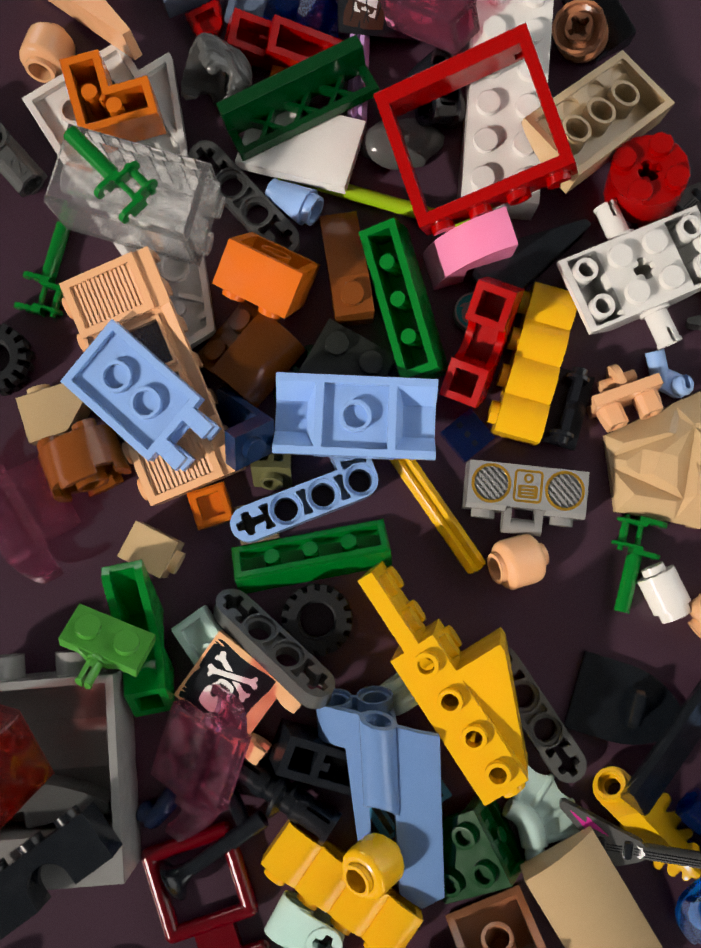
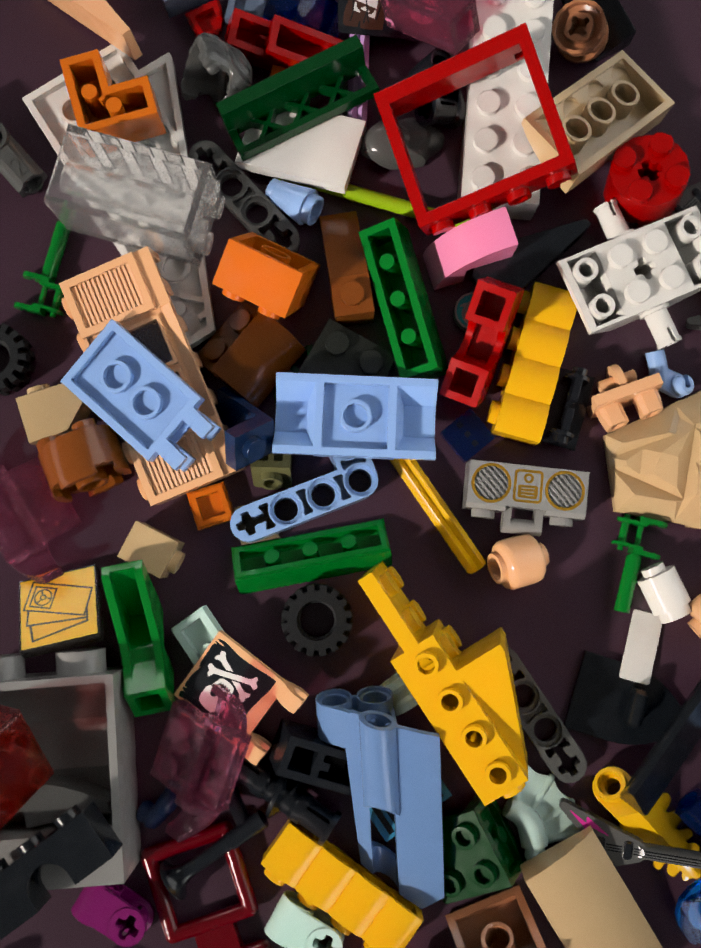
light nougat head [19,22,76,83] -> none
bright green plate [58,603,156,689] -> none
green piece [63,126,158,224] -> none
dark grey beam [213,589,336,709] -> none
yellow head [342,832,405,900] -> none
none -> yellow tile [19,564,105,659]
none -> magenta piece [71,884,155,947]
none -> white sticker [619,609,662,685]

